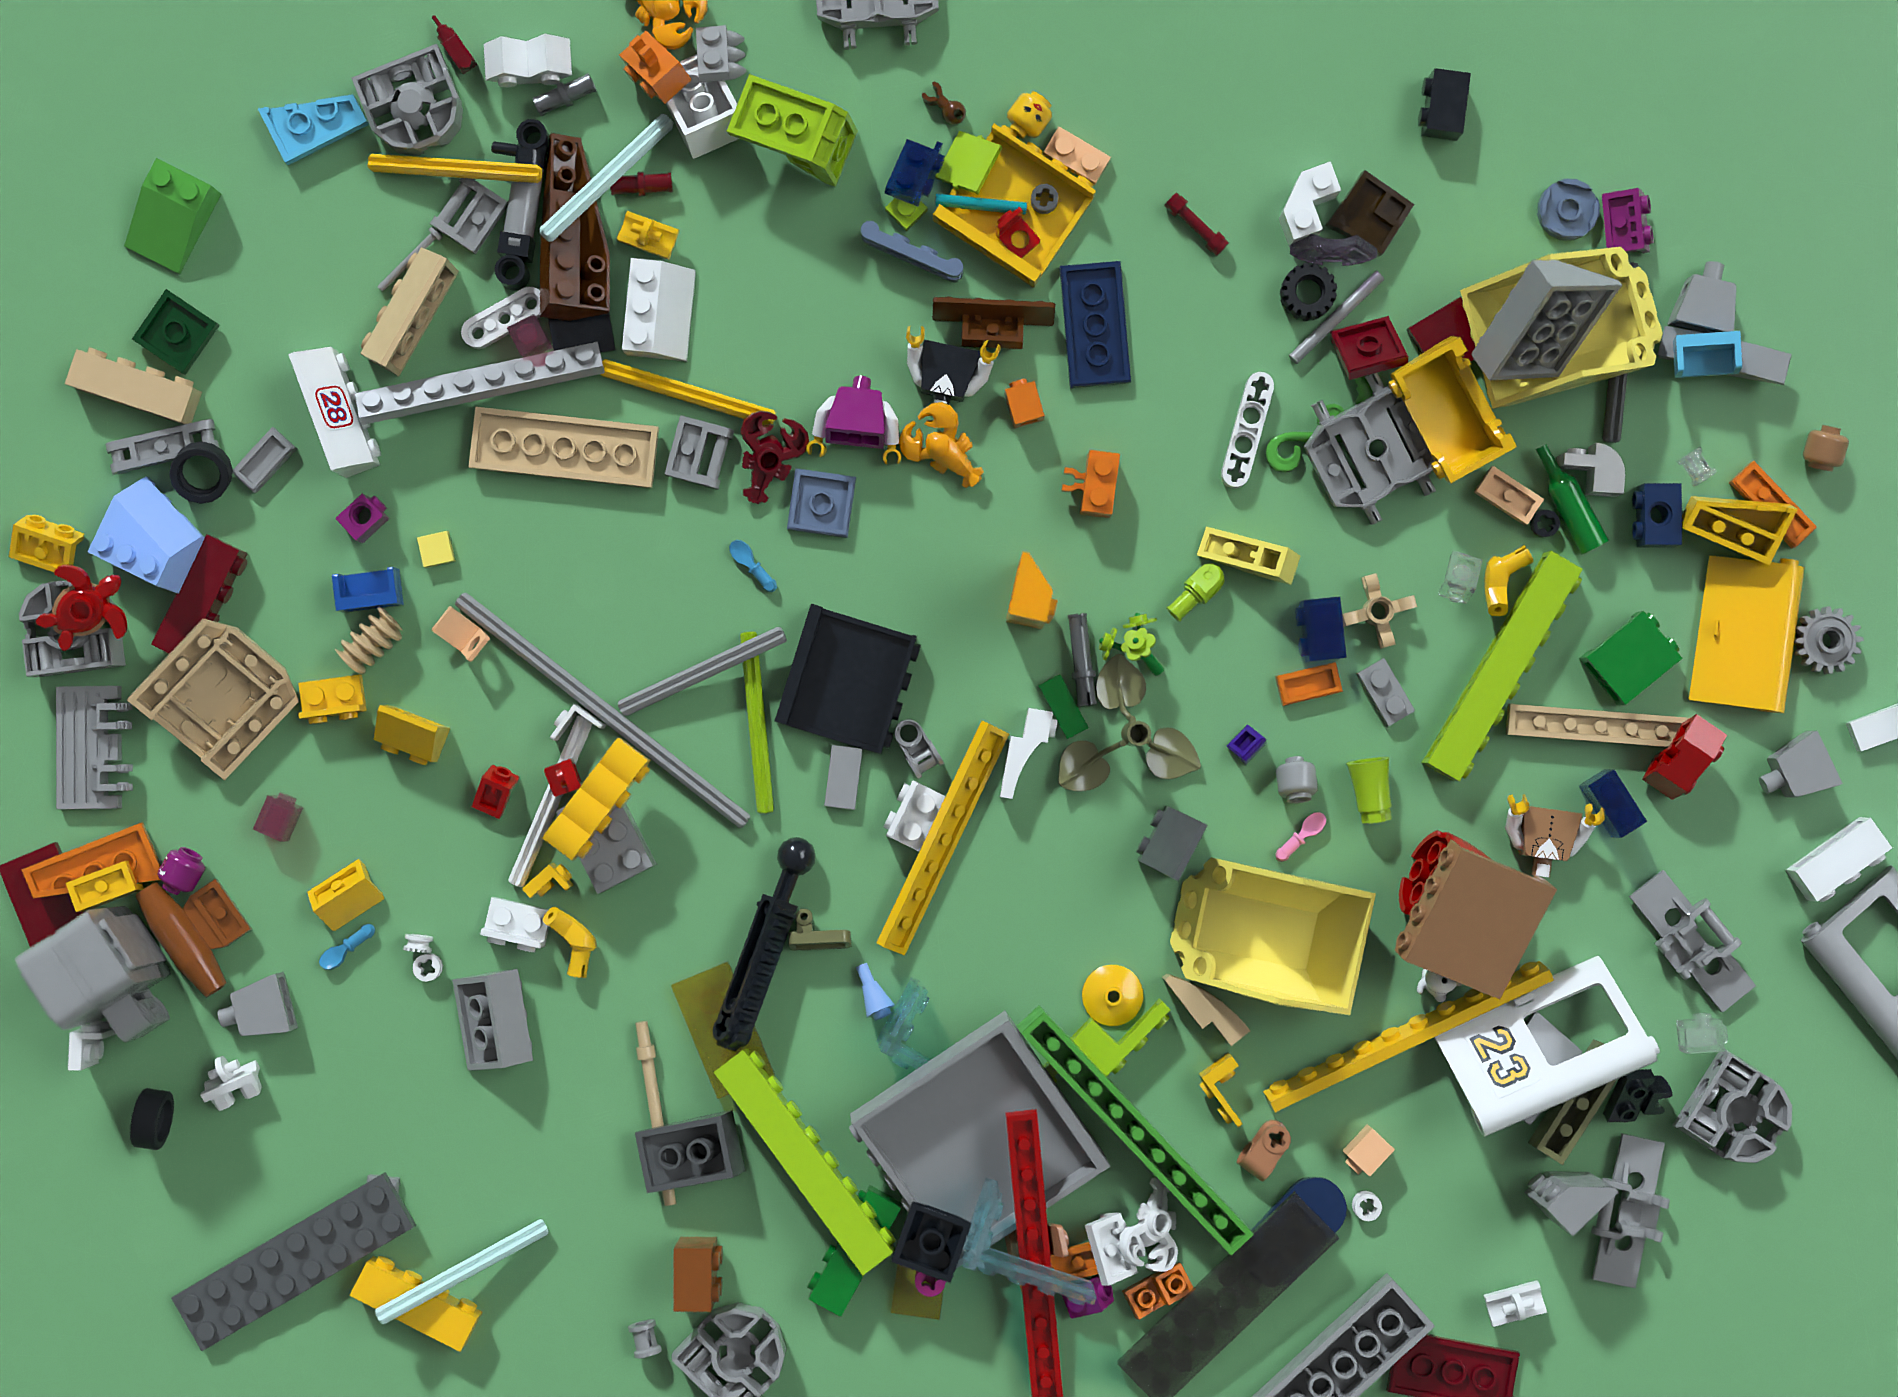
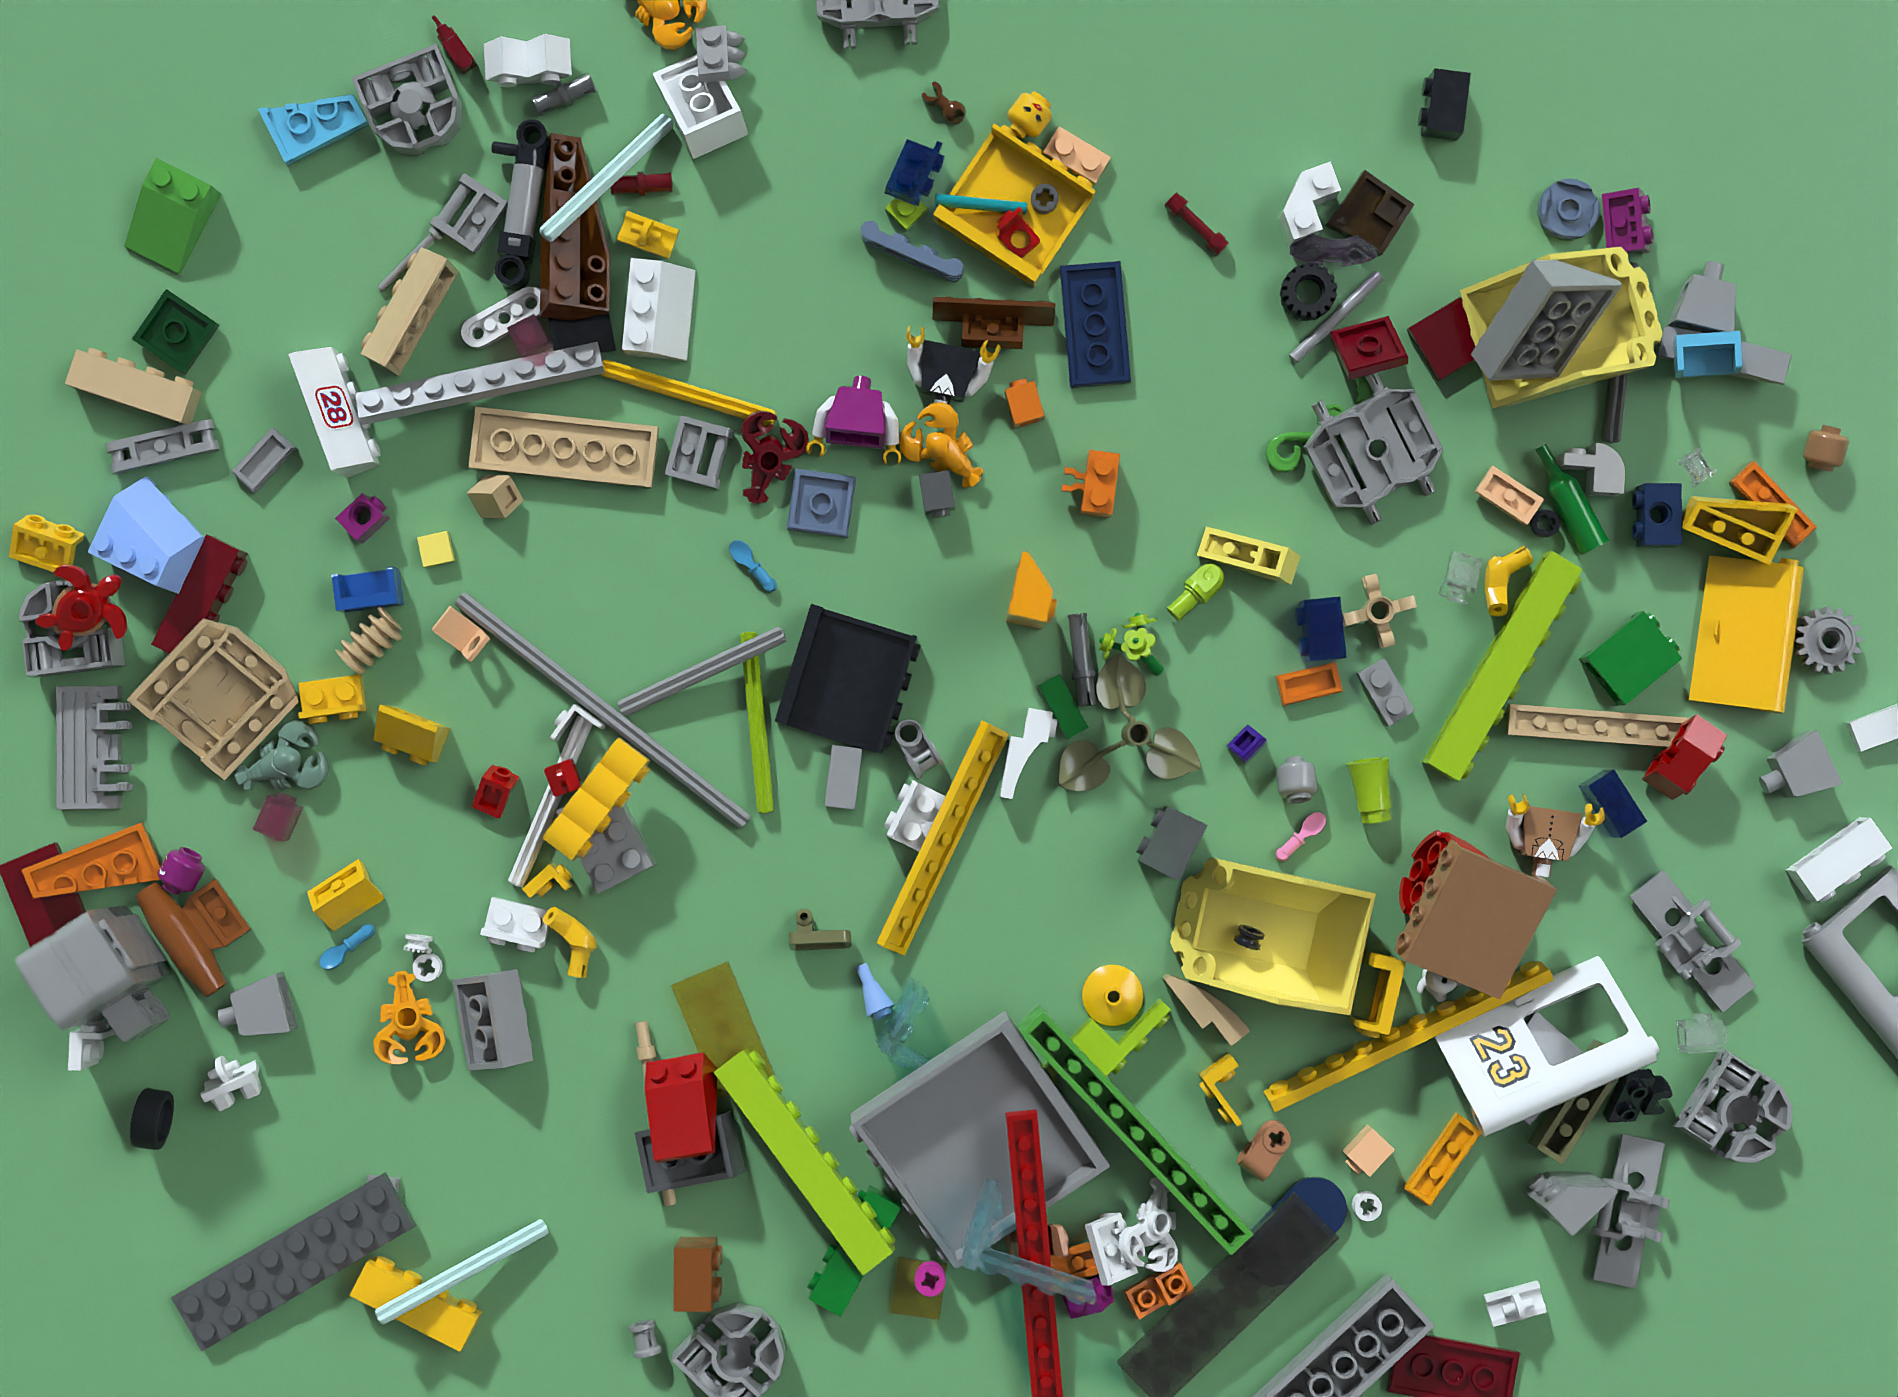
yellow panel [66,861,144,912] -> none
black tyre [169,441,233,504] -> none
yellow axle [367,154,543,183] -> none
orange brick [619,31,692,104] -> none
black gear [712,837,816,1052] -> none
lime bracket [727,74,858,187] -> none
black slope [891,1201,972,1283] -> none
lime piece [935,131,1002,194] -> none
white beam [1221,372,1274,489] -> none
yellow windscreen [1388,336,1517,483] -> none
none -> sand green animal [235,720,329,790]
none -> light orange animal [373,971,446,1065]
none -> tan panel [467,475,524,519]
none -> red slope [644,1052,718,1163]
none -> dark grey brick [919,470,955,518]
none -> black bush [1234,924,1265,950]
none -> yellow panel [1349,950,1406,1038]
none -> light orange tile [1403,1112,1482,1207]

